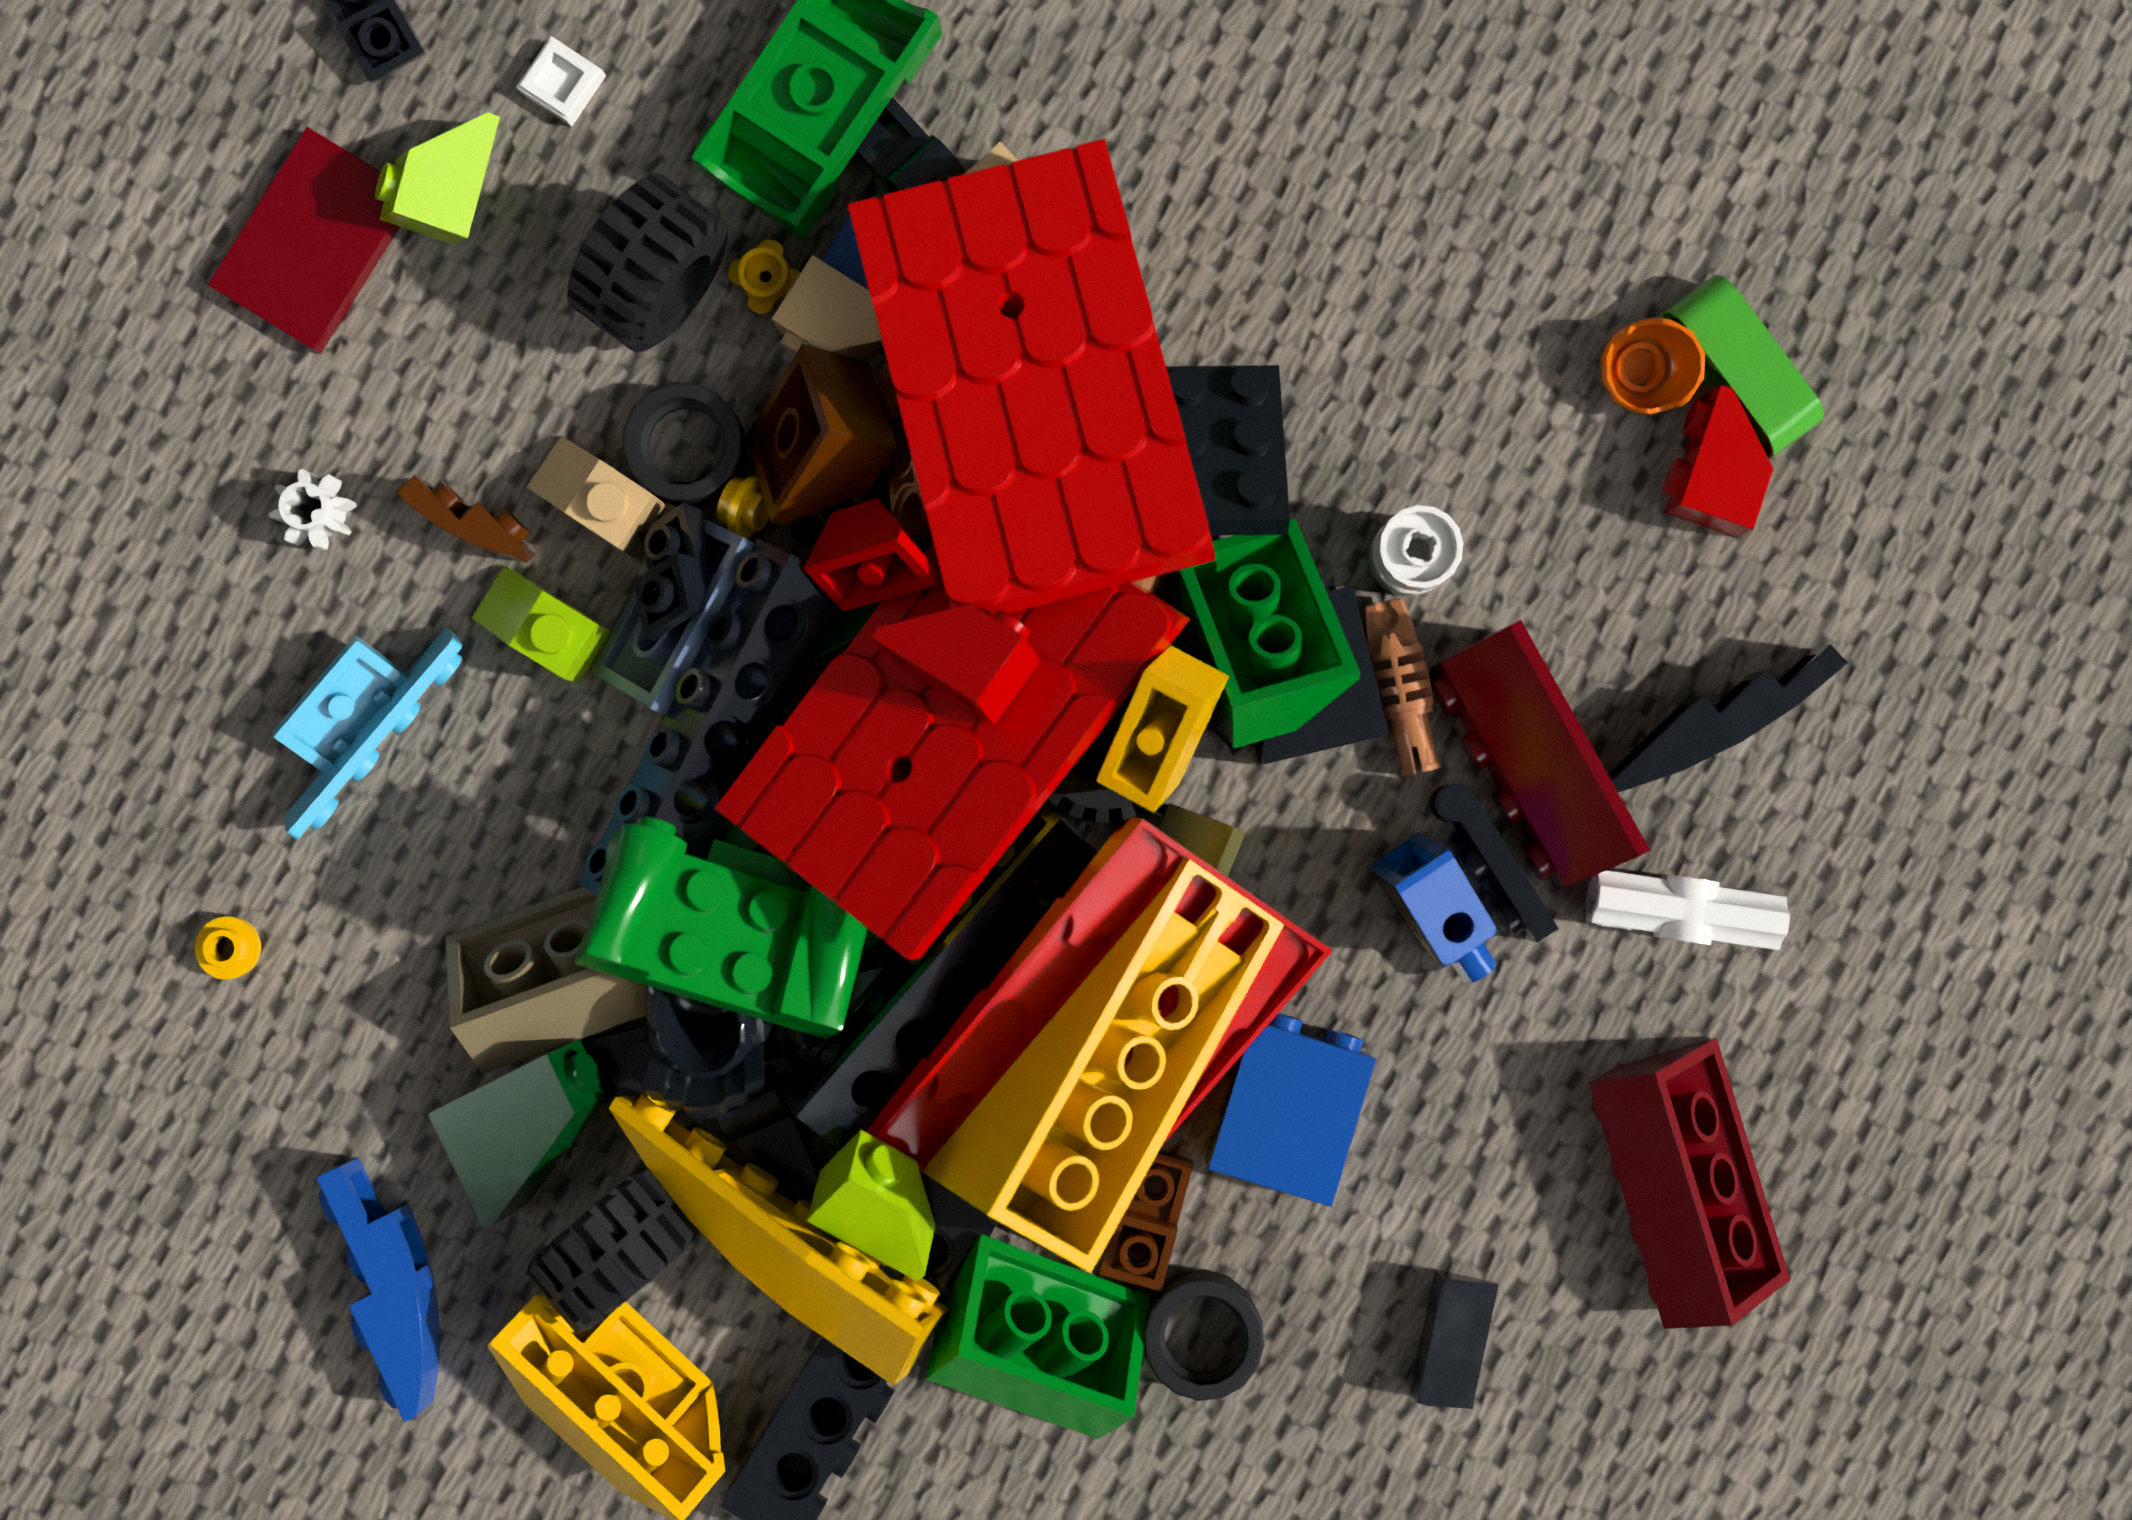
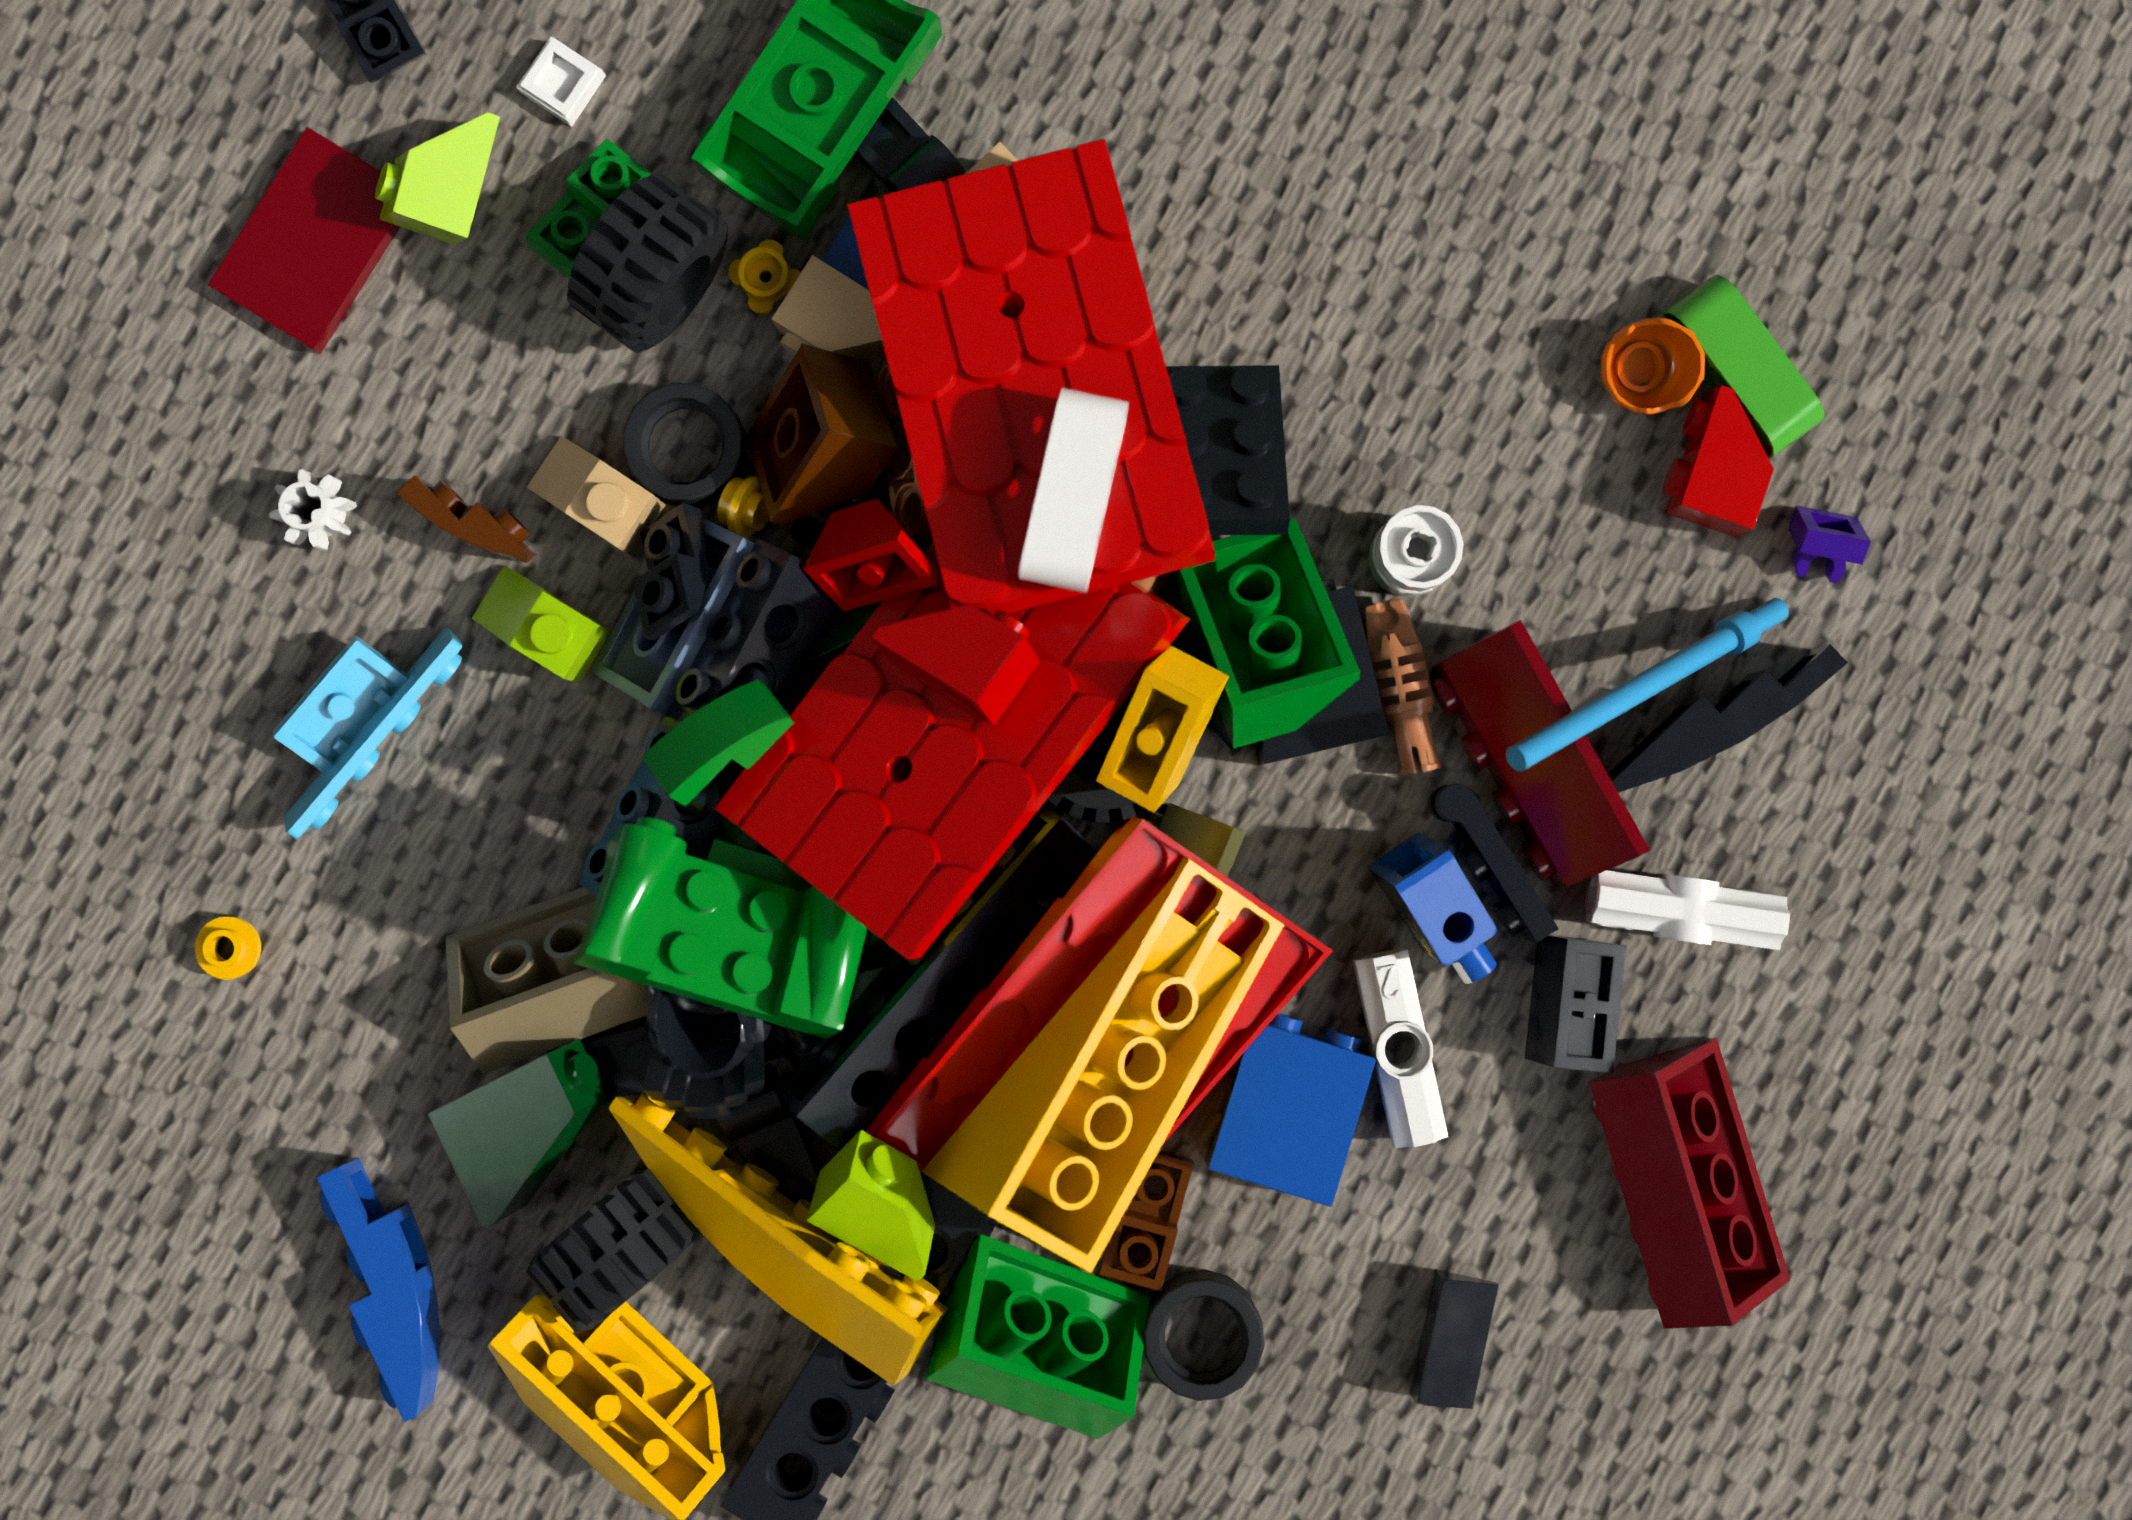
none -> green slope [526,138,652,279]
none -> green slope [642,680,794,807]
none -> white beam [1019,387,1129,593]
none -> white piece [1352,948,1448,1148]
none -> dark azure bar [1506,598,1789,772]
none -> black hinge [1524,935,1627,1073]
none -> dark purple tile [1789,505,1871,583]

